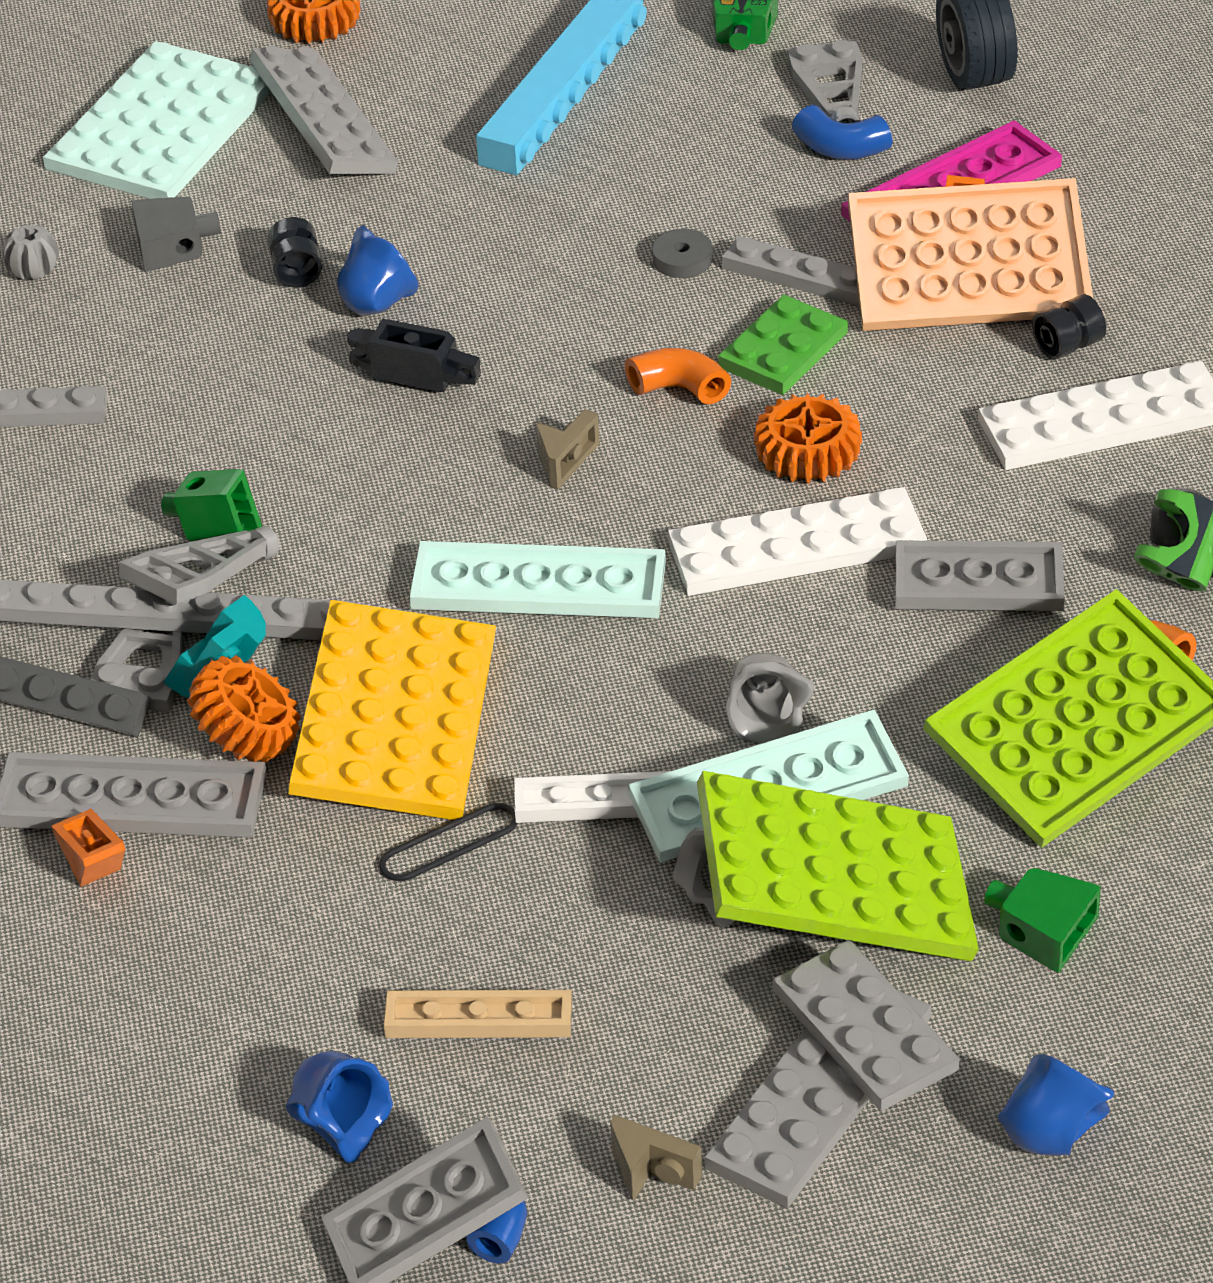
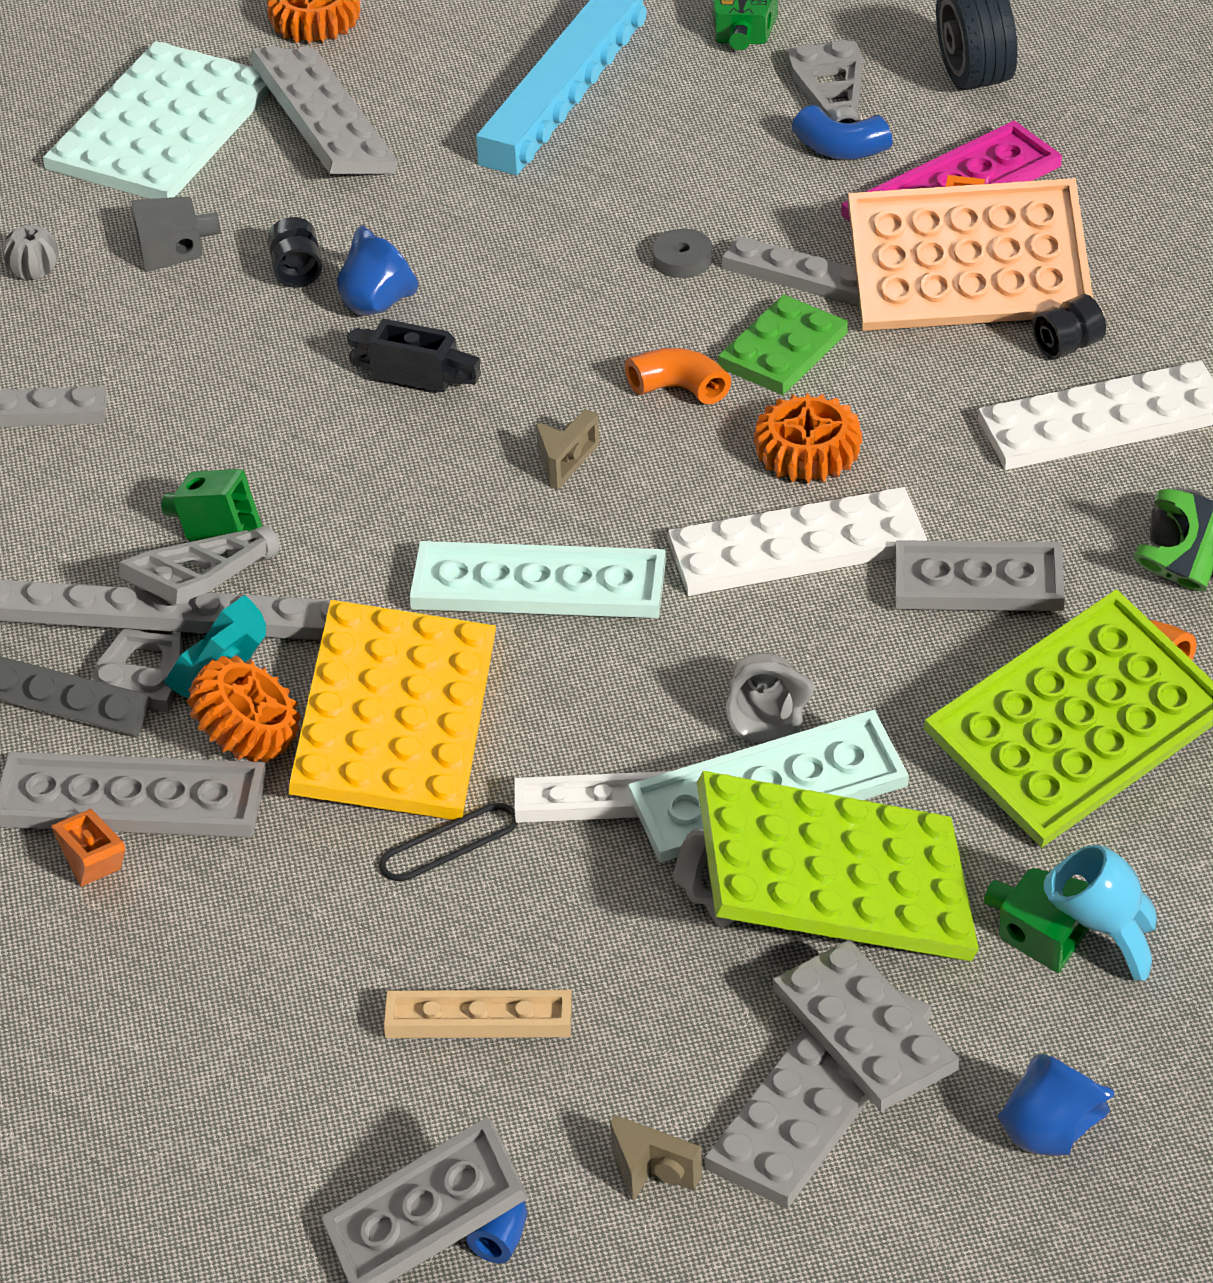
blue piece [285,1050,393,1163] -> none
none -> medium azure piece [1044,845,1157,981]

